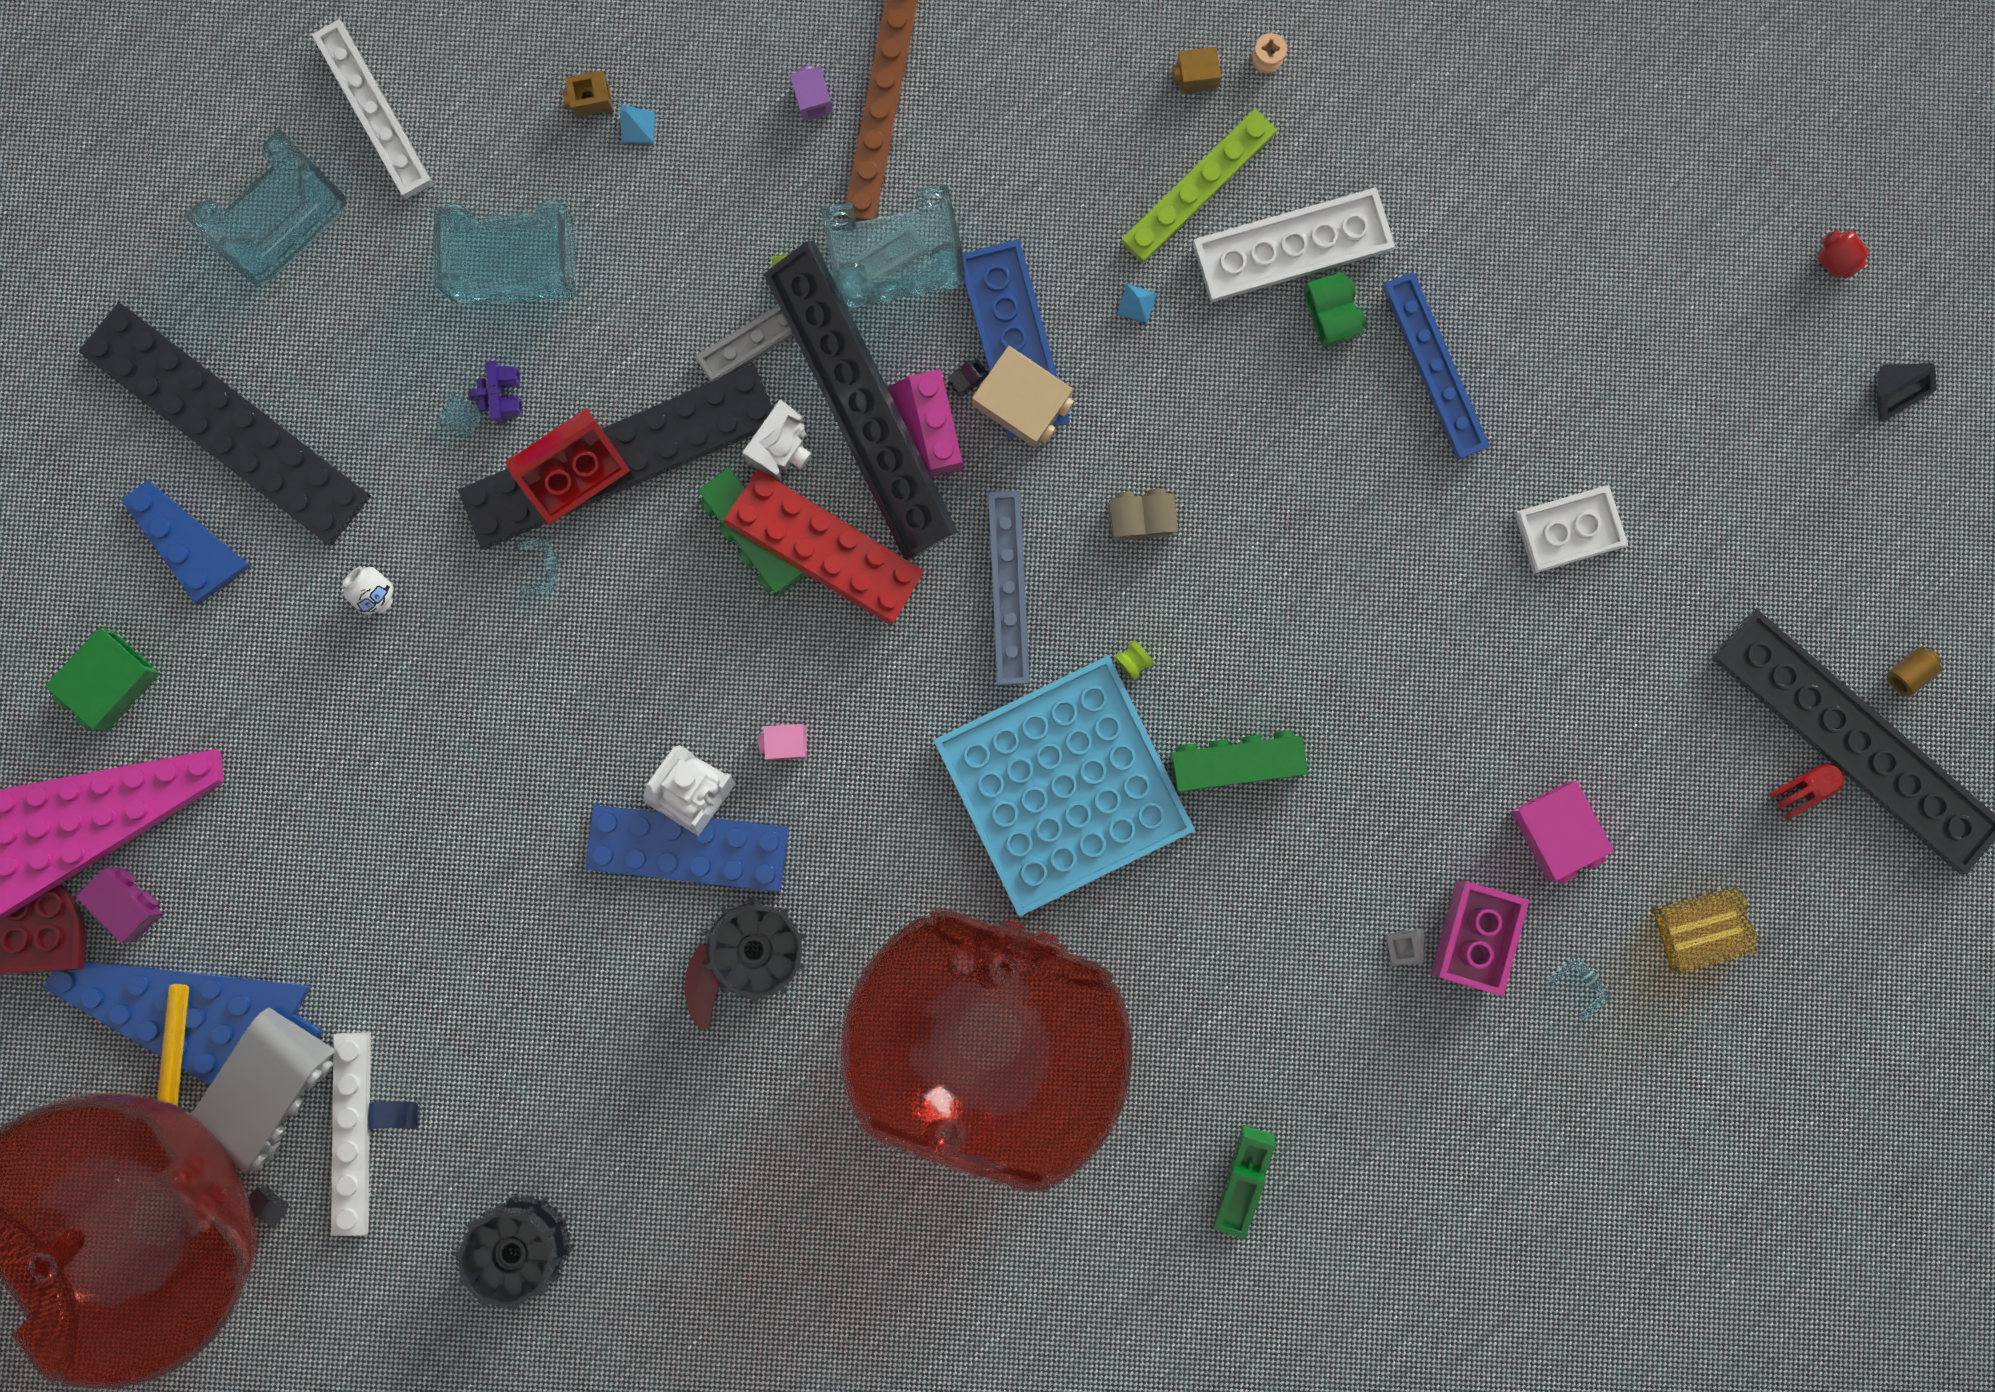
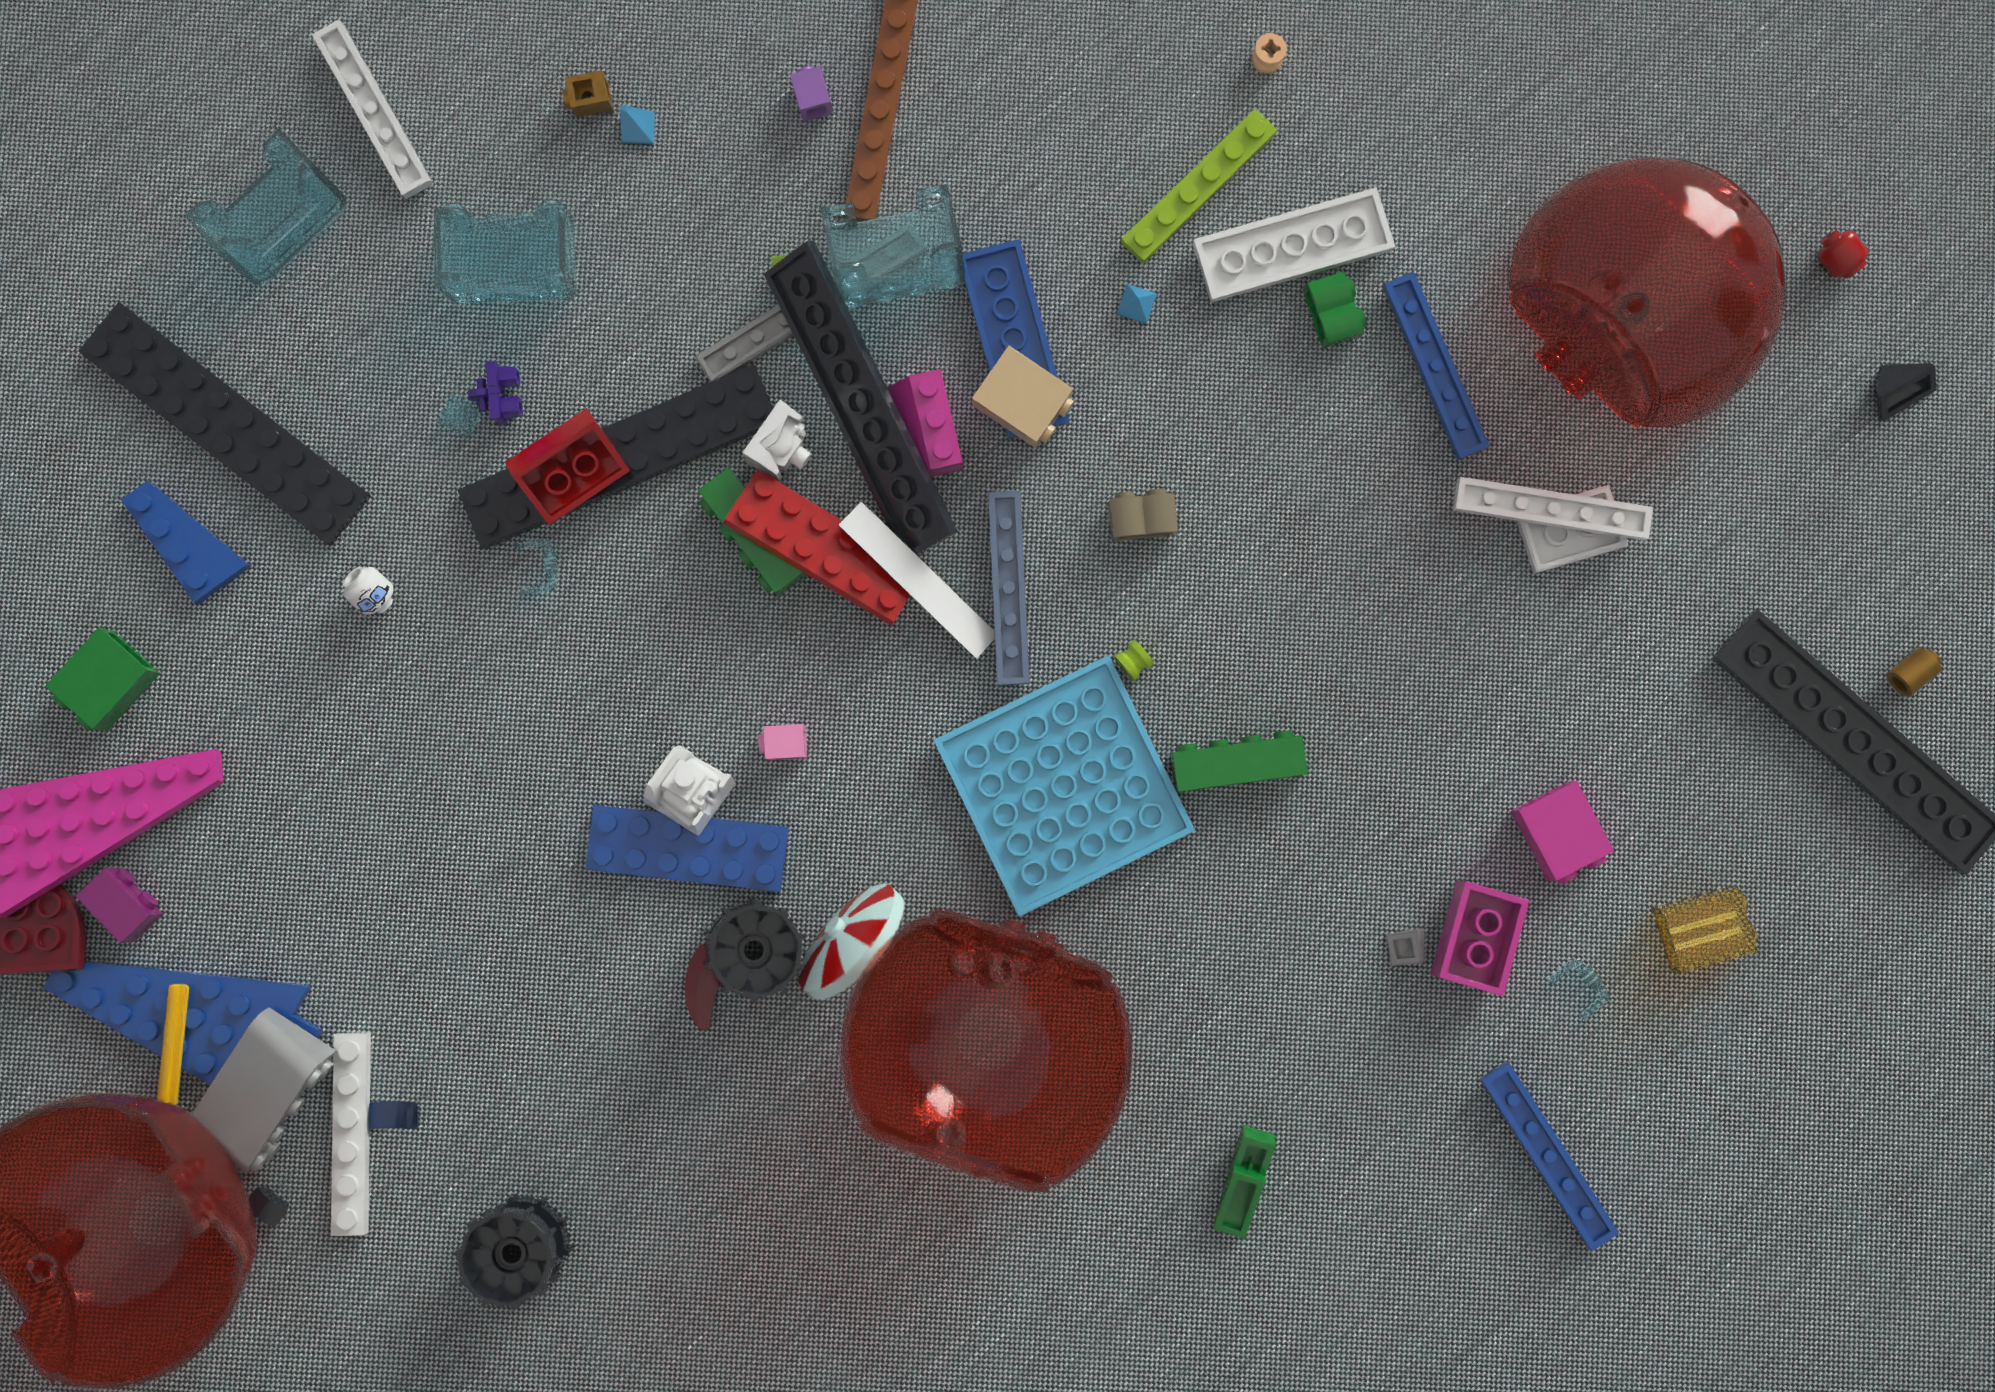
black piece [948,359,988,397] -> none
pearl gold brick [1172,46,1221,94] -> none
red arm [1769,764,1844,821] -> none
none -> light aqua dish [798,884,904,1000]
none -> white sticker [839,502,995,659]
none -> white plate [1453,477,1653,541]
none -> blue plate [1479,1062,1620,1251]
none -> clear red windscreen [1509,157,1786,428]

